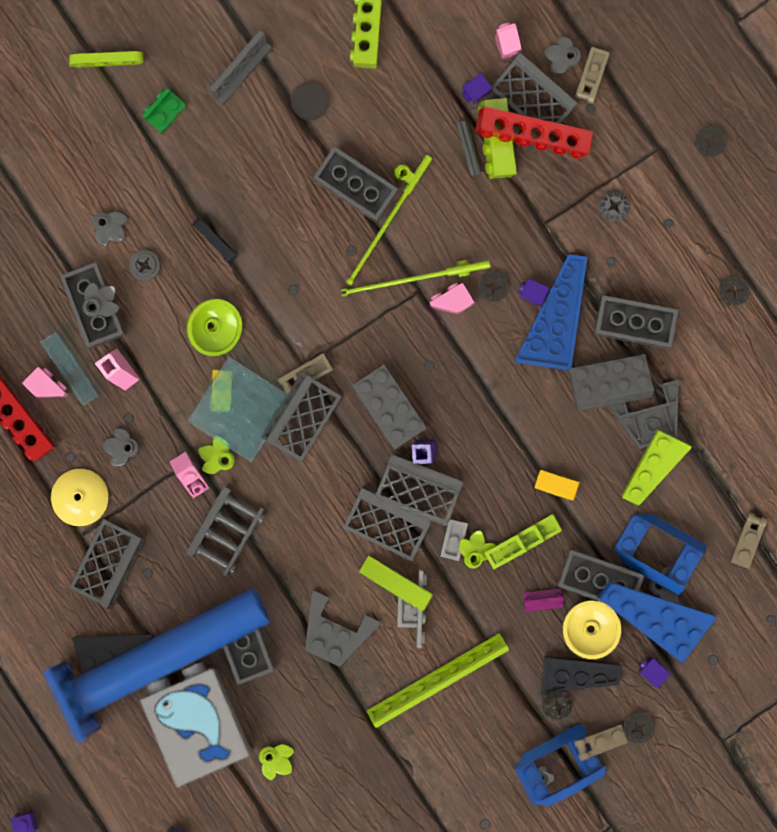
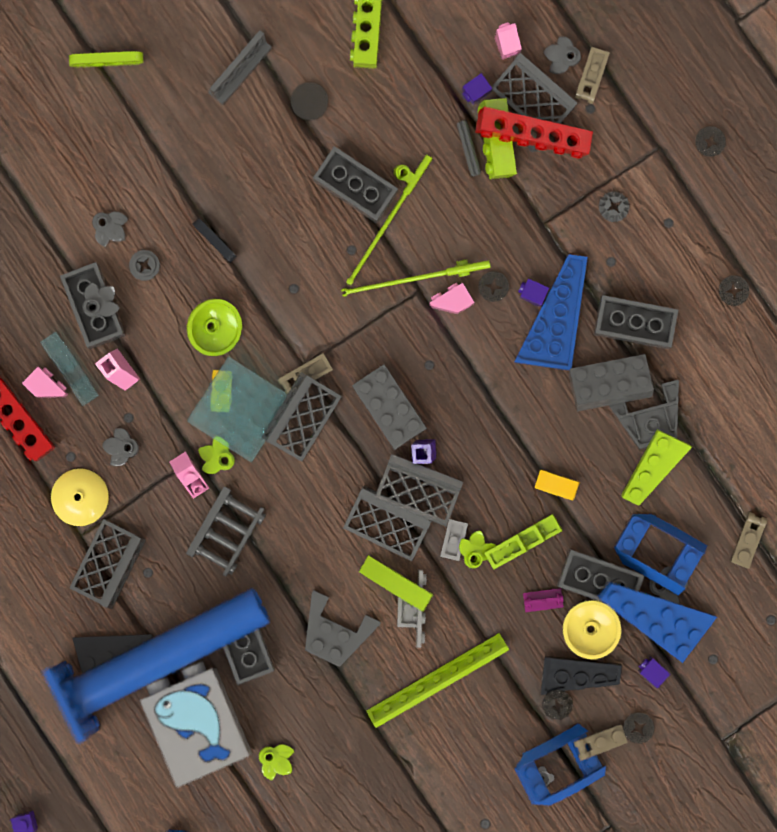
green bracket [143,88,187,134] -> none

